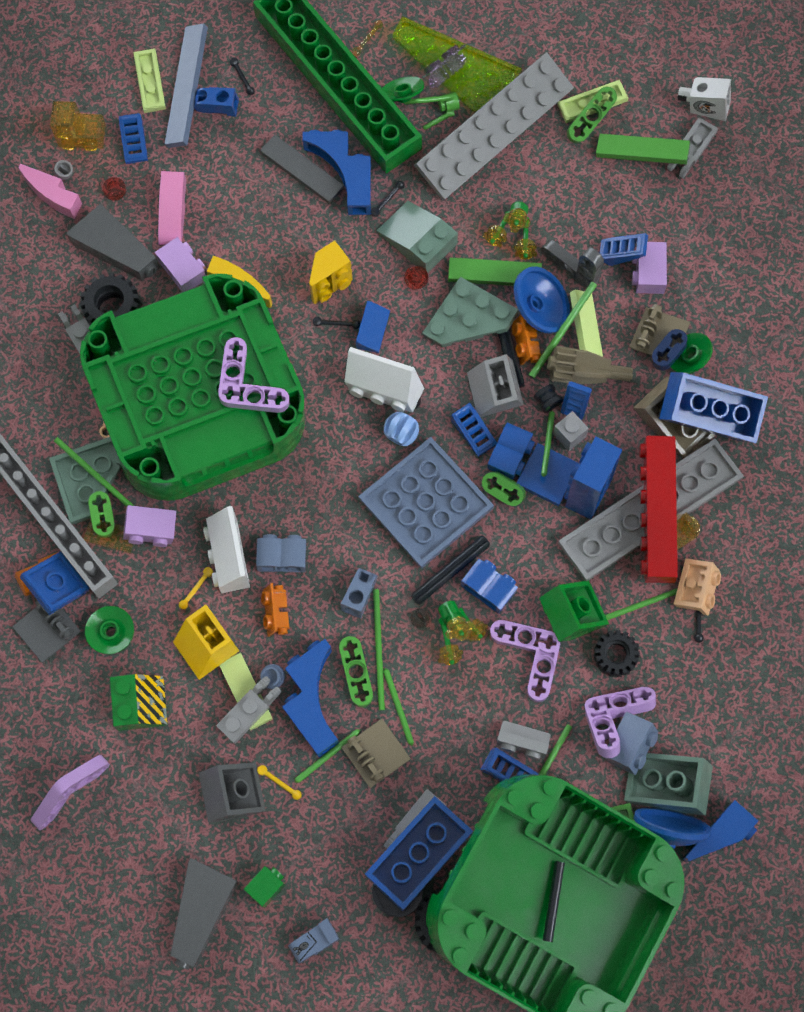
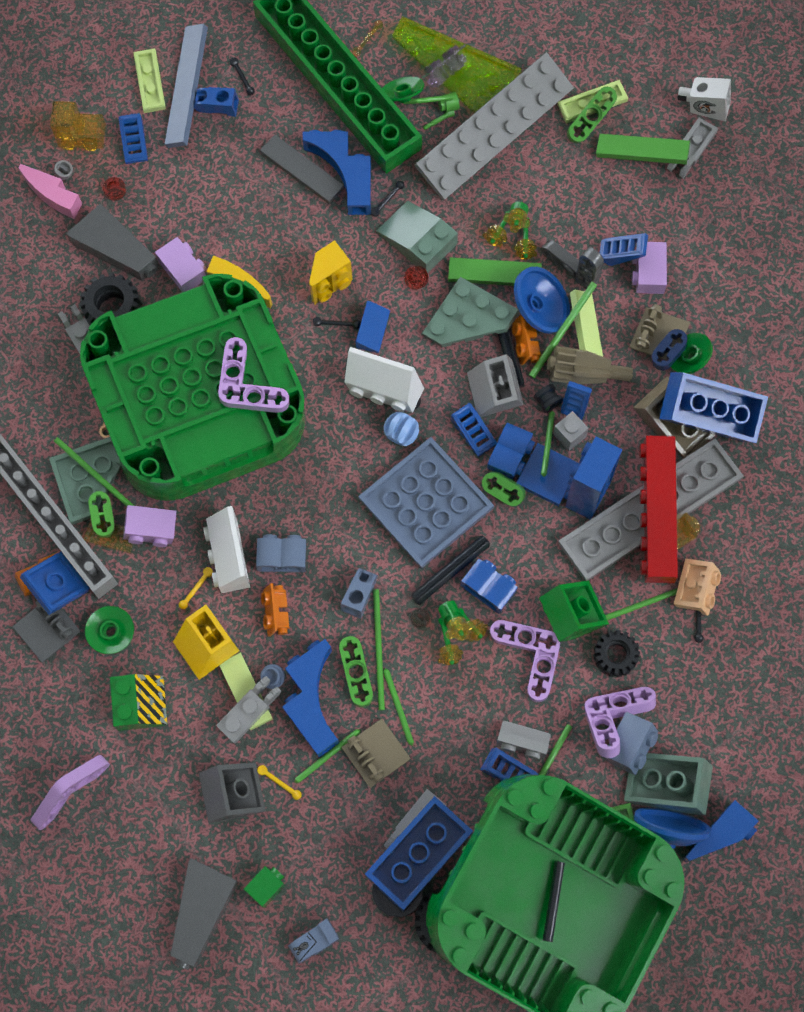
bright pink slope [158,171,186,245] -> none

